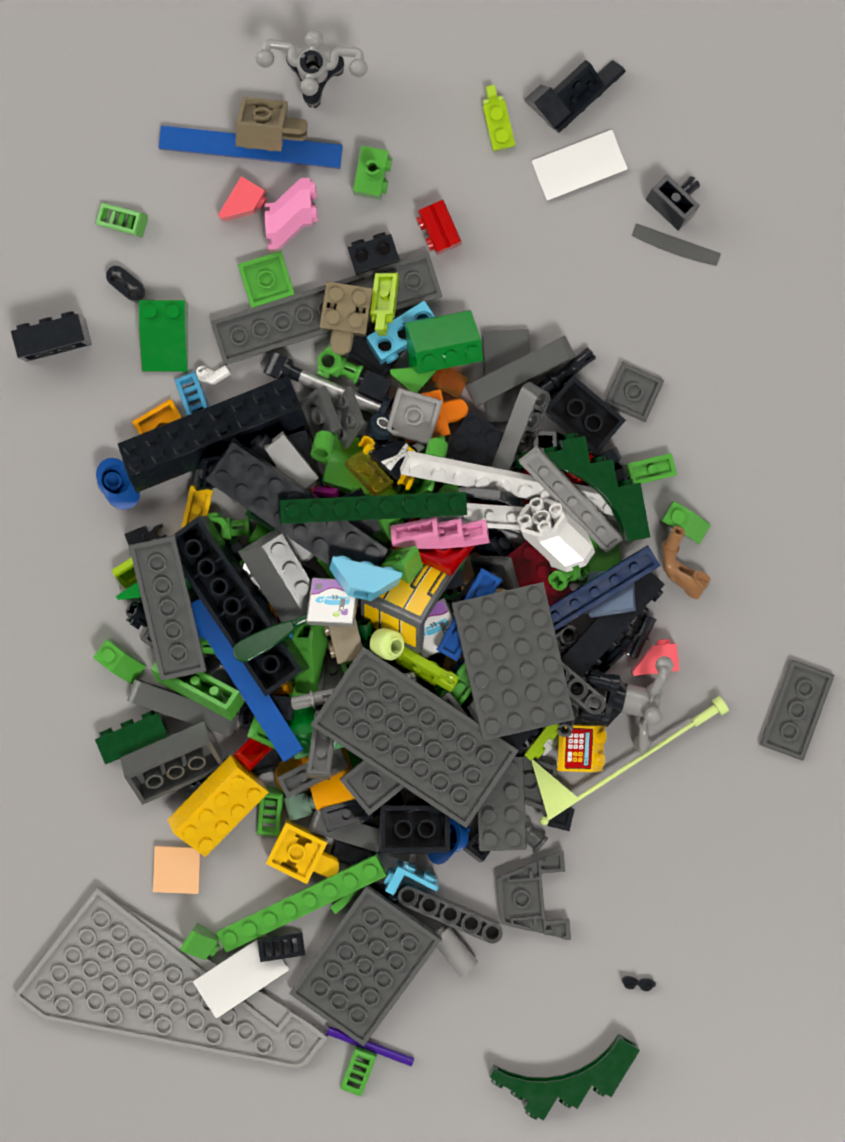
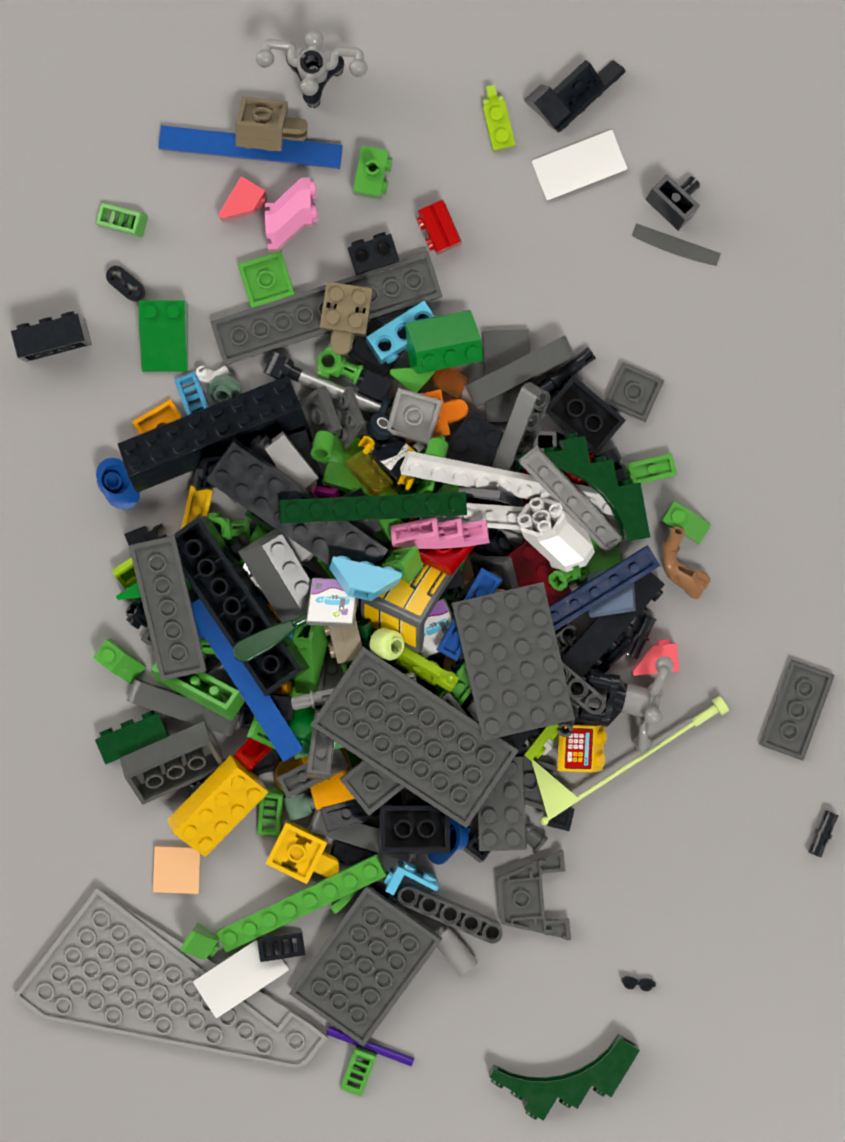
lime hinge [370,273,399,336] -> none
none -> sand green plate [208,375,243,403]
none -> black pin [808,810,839,858]

